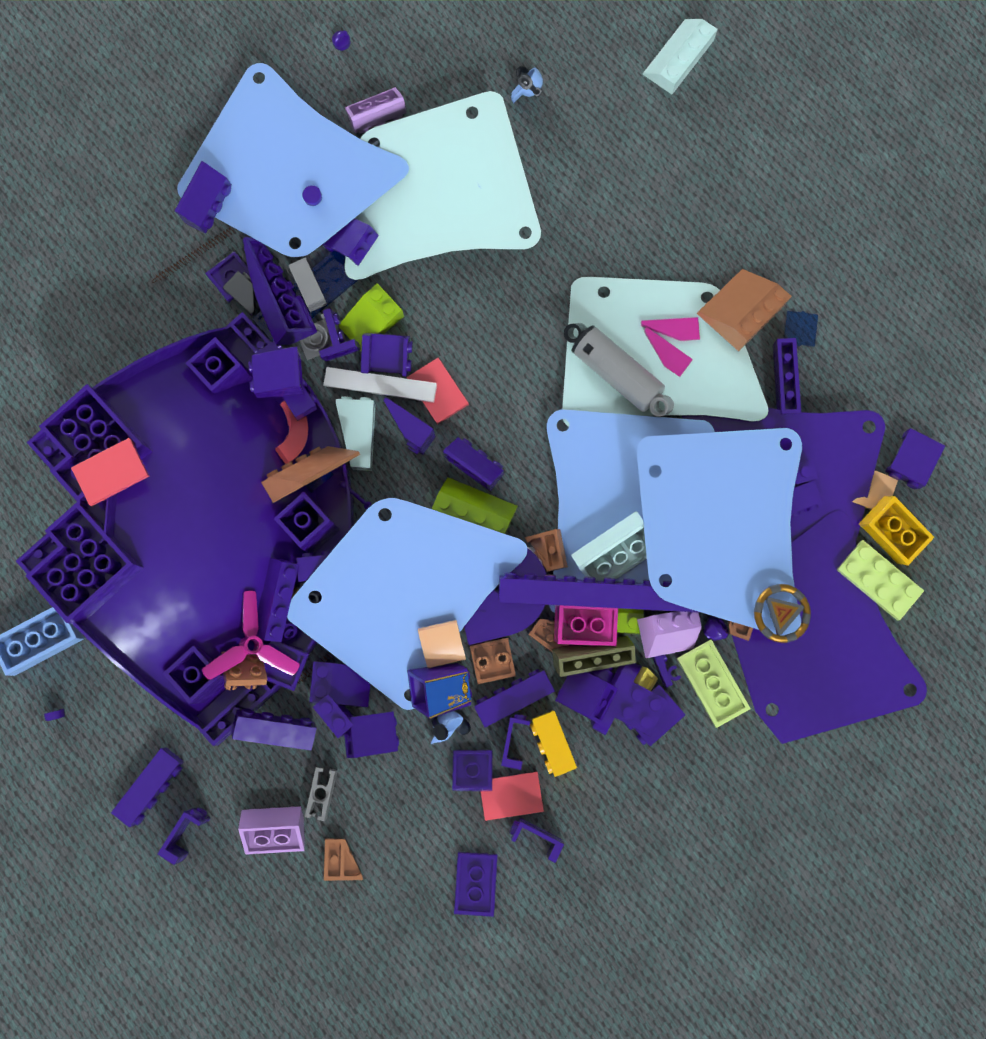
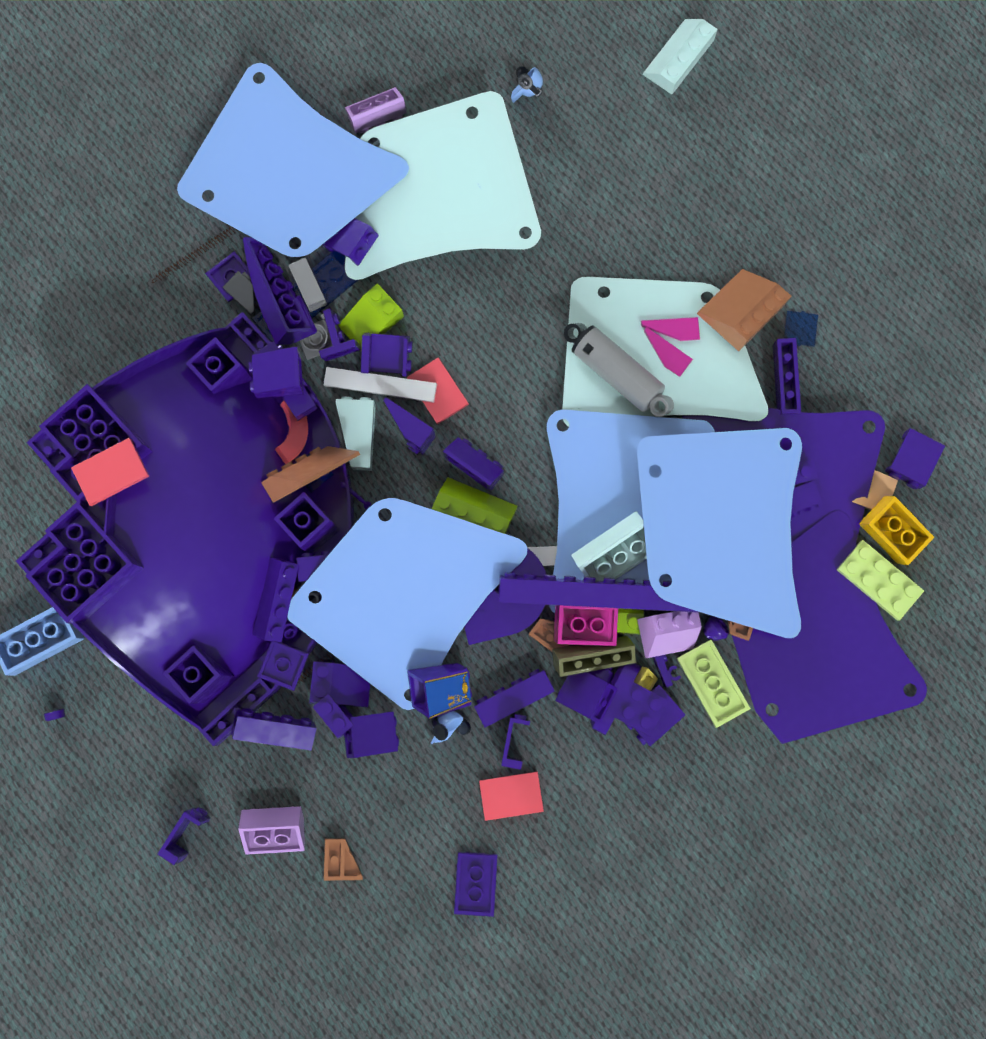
dark purple brick [111,747,184,827] -> none
dark purple slope [175,161,232,234] -> none
dark pink piece [202,591,300,680] -> none
nougat plate [221,652,267,690] -> none
dark purple tile [302,185,322,206] -> none
light grey piece [305,766,338,821] -> none
dark purple tile [332,30,351,51] -> none
light nougat slope [418,620,466,668] -> none
dark purple tile [452,750,493,791] -> none
nougat plate [470,638,516,684] -> none
dark purple panel [510,818,564,863] -> none
nougat wing [525,529,568,571] -> none
yellow brick [530,710,577,777] -> none
piece [754,584,811,643] -> none

